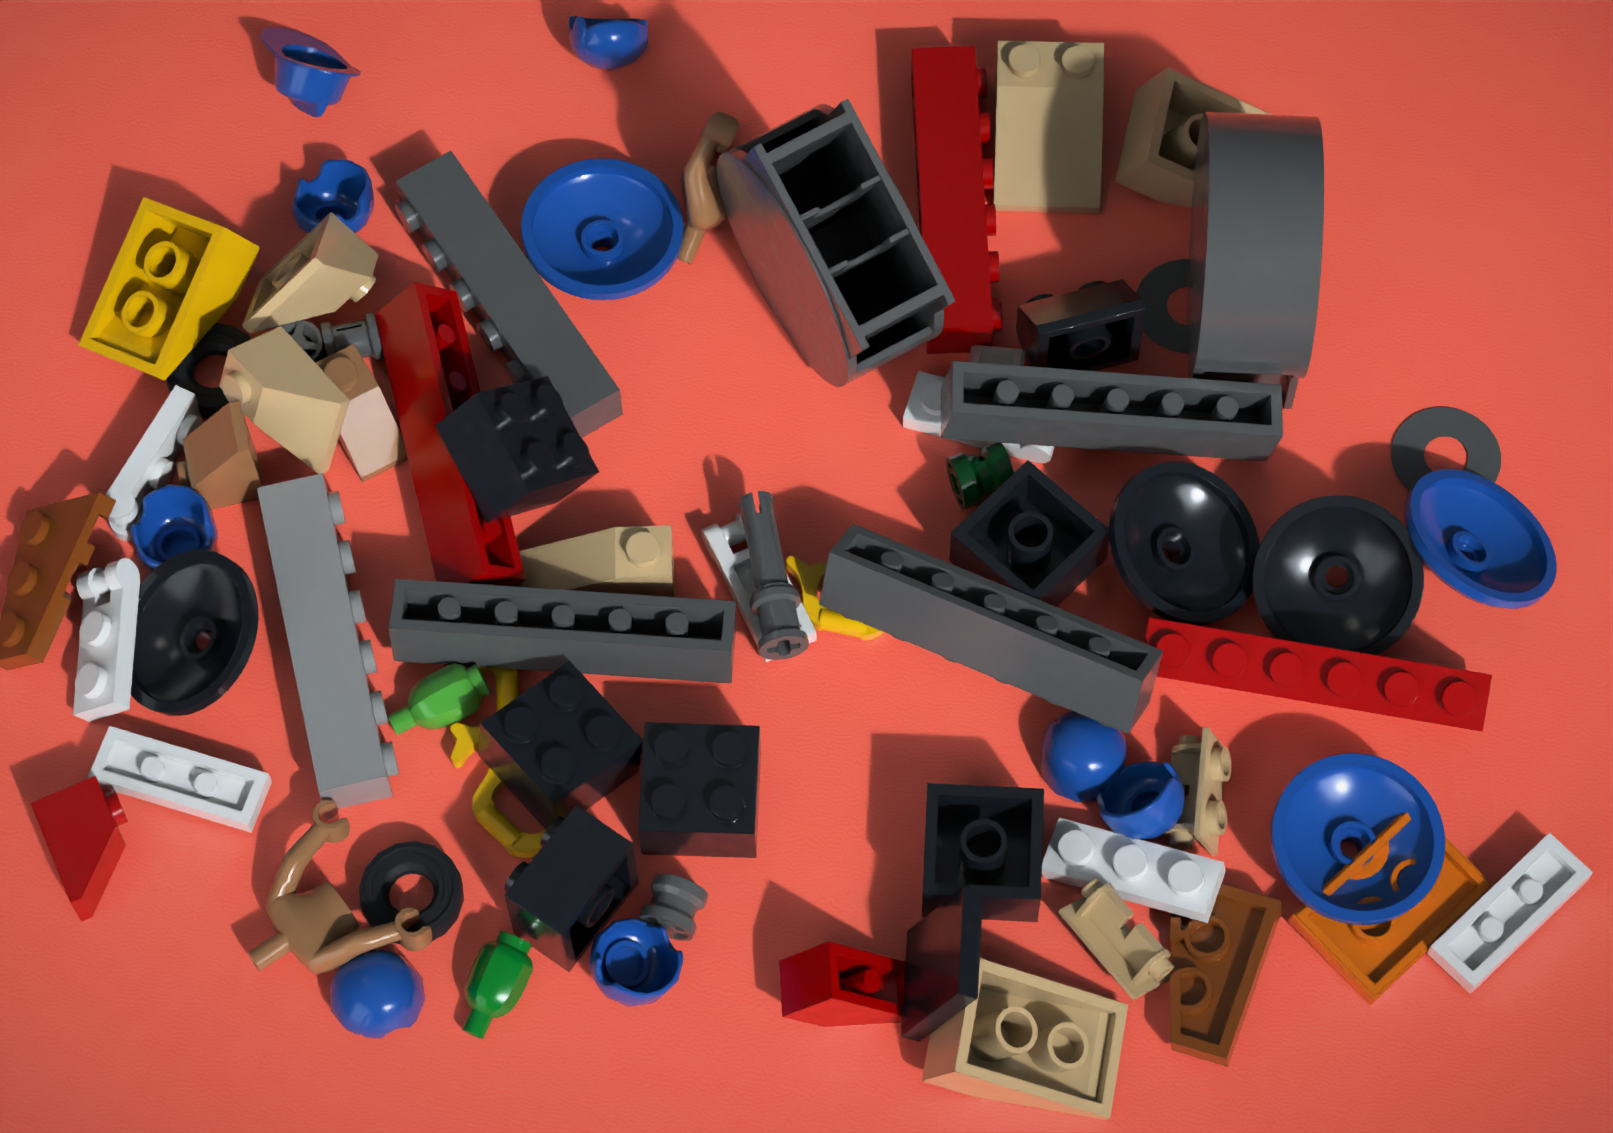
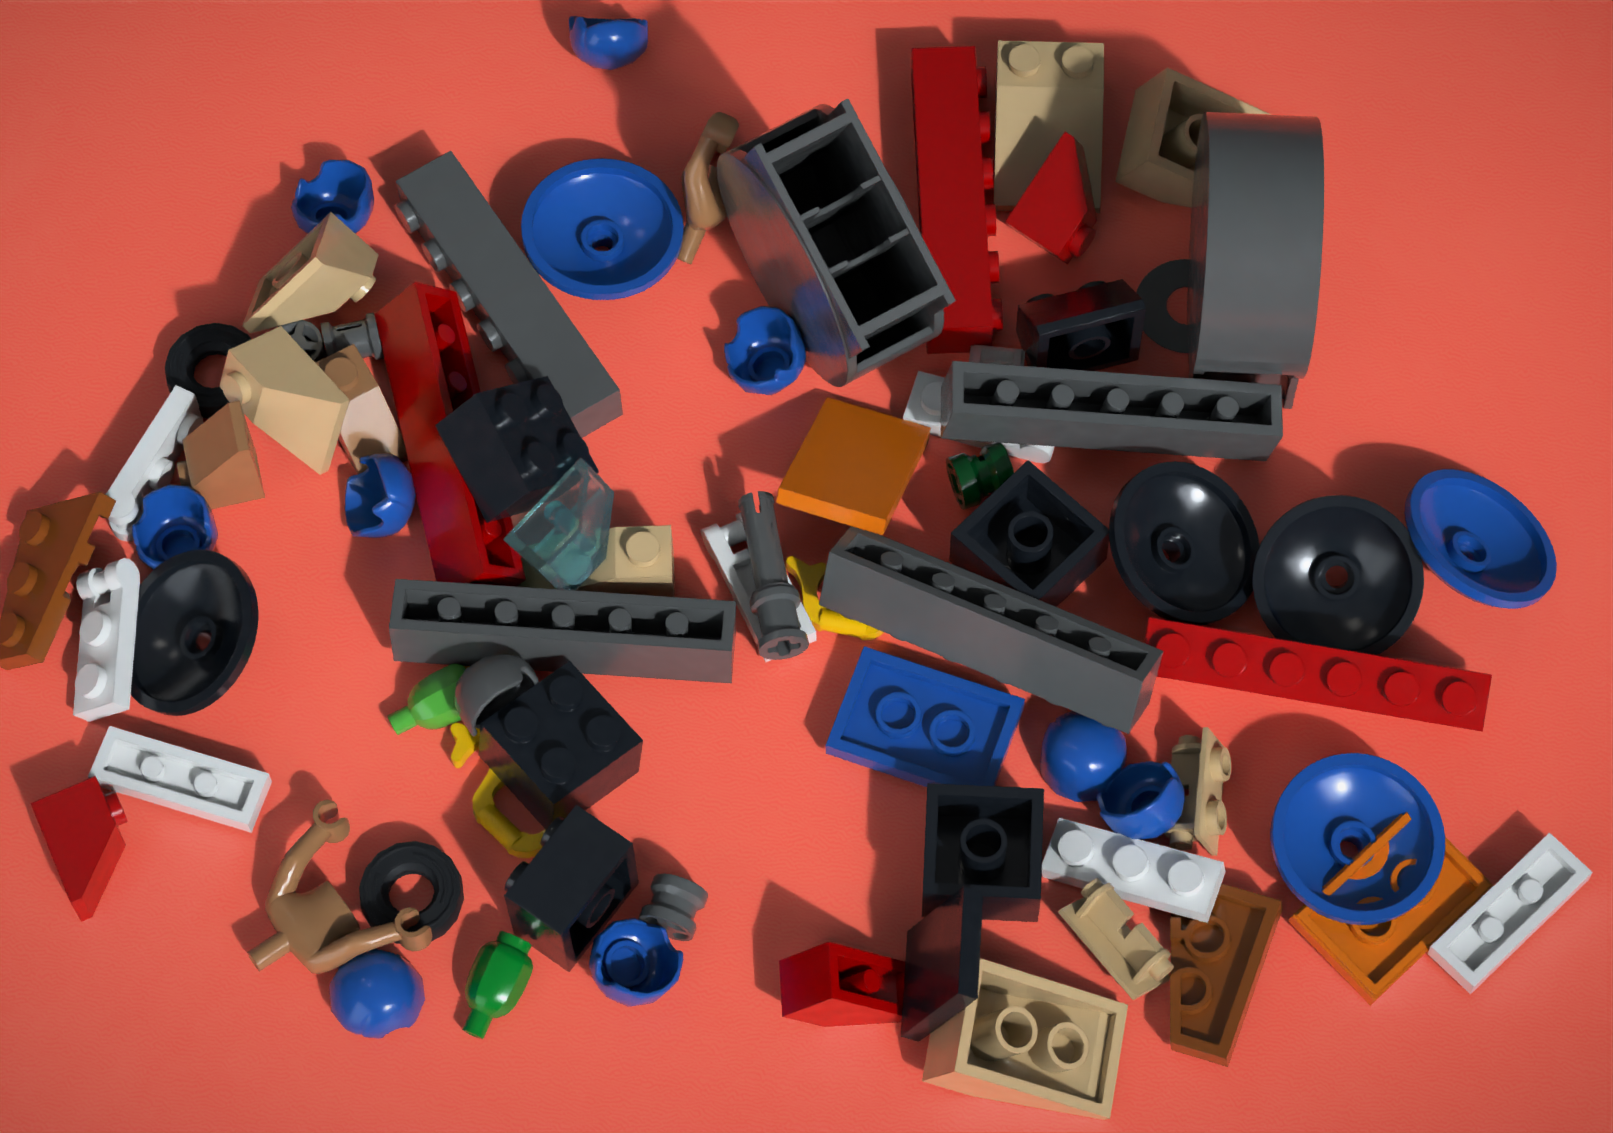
yellow slope [78,197,260,381] -> none
light grey brick [257,473,399,809] -> none
blue piece [259,27,361,118] -> none
black brick [638,722,761,858] -> none
dark grey piece [1391,407,1501,491] -> none
none -> blue hair [345,453,416,538]
none -> dark grey hair [454,654,538,736]
none -> clear light blue slope [503,458,614,591]
none -> blue hair [724,306,806,395]
none -> orange tile [776,397,931,535]
none -> blue plate [825,646,1025,787]
none -> red slope [1005,131,1097,265]

